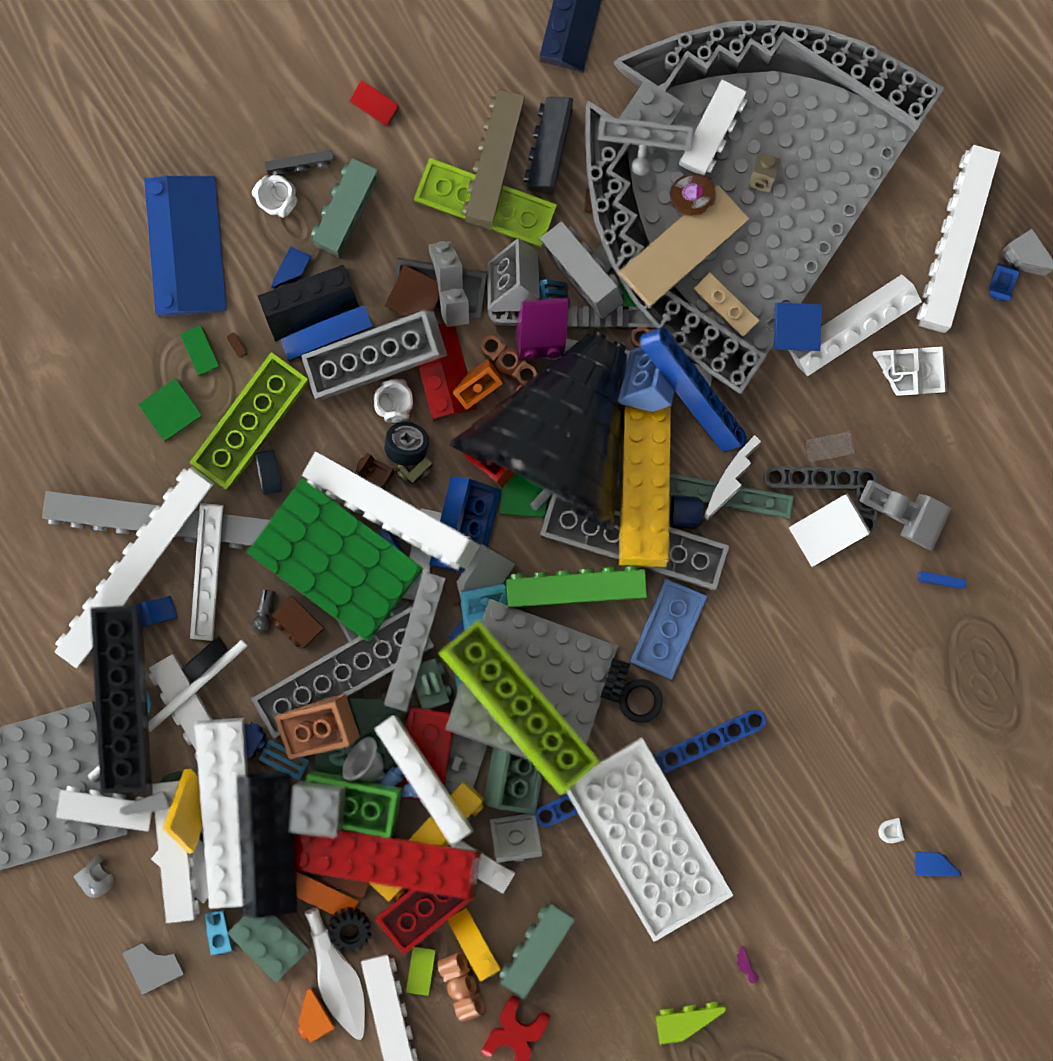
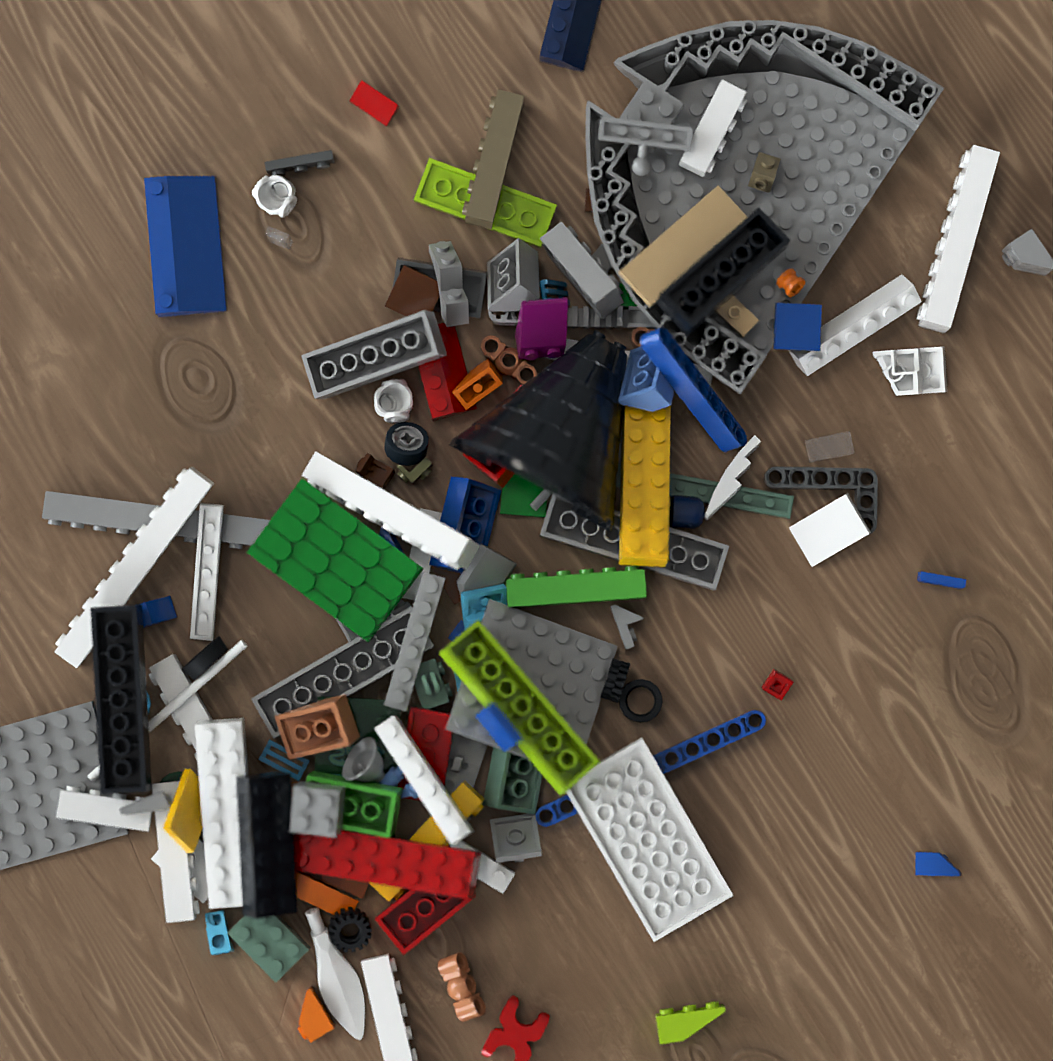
light grey helmet [73,854,114,898] -> none
light grey tile [122,943,185,995] -> none
green tile [138,378,202,442] -> none
green tile [180,325,219,376] -> none
lime brick [189,352,310,491] -> none
reddish brown tile [227,332,248,358] -> none
blue brick [245,722,267,759] -> none
dark grey pin [253,589,276,633] -> none
black wheel [256,450,281,495] -> none
black slope [258,265,359,342] -> none
blue slope [271,247,311,289] -> none
reddish brown brick [272,596,325,648] -> none
blue slope [281,305,373,361] -> none
sand green brick [311,158,379,259] -> none
lime tile [406,946,436,996] -> none
yellow slope [447,907,501,982] -> none
sand green brick [499,901,575,998] -> none
black slope [524,97,573,195] -> none
medium blue tile [630,578,708,680] -> none
reddish brown tile [670,174,716,215] -> none
magenta piece [737,946,759,983] -> none
light grey plate [859,480,952,550] -> none
white tile [878,818,904,843] -> none
blue bracket [989,263,1019,301] -> none
none -> clear tile [265,226,293,250]
none -> blue tile [475,702,522,752]
none -> light grey slope [610,605,644,650]
none -> black brick [656,208,791,336]
none -> red tile [761,669,794,701]
none -> orange wheel [776,268,805,298]

